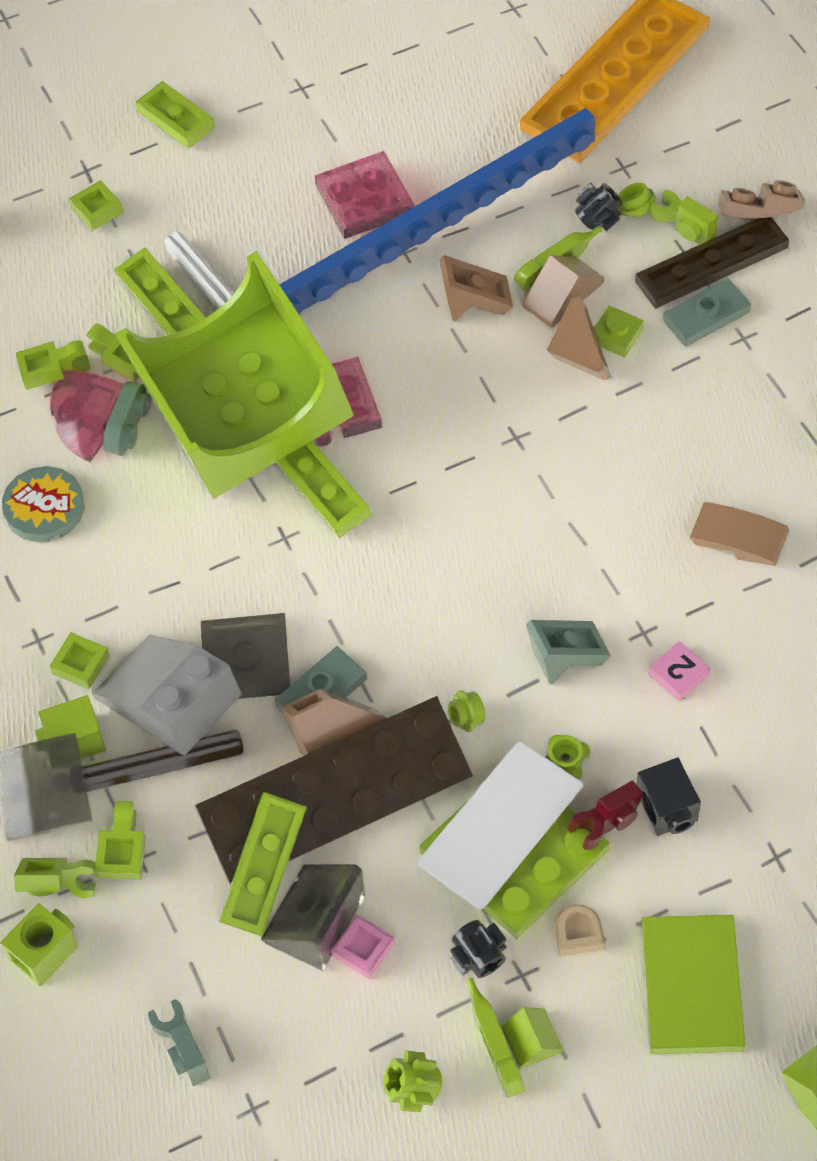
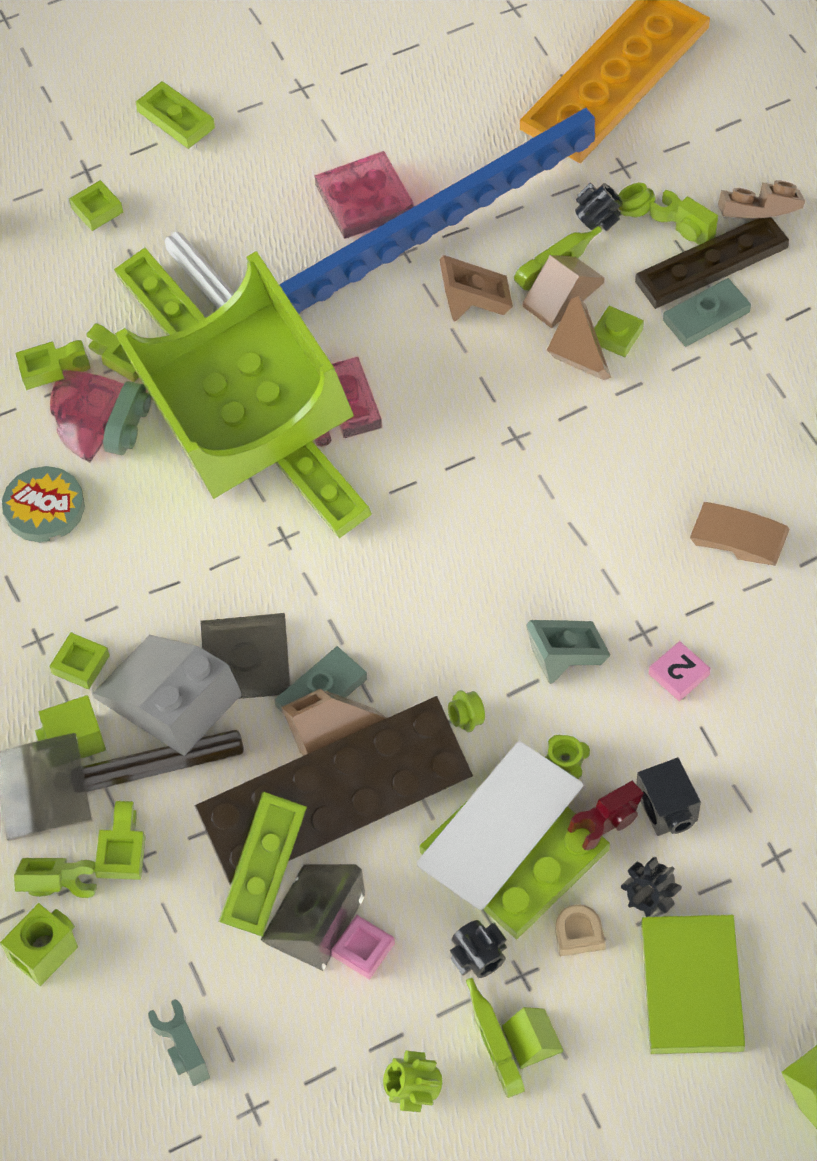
none -> black gear [621,857,682,917]

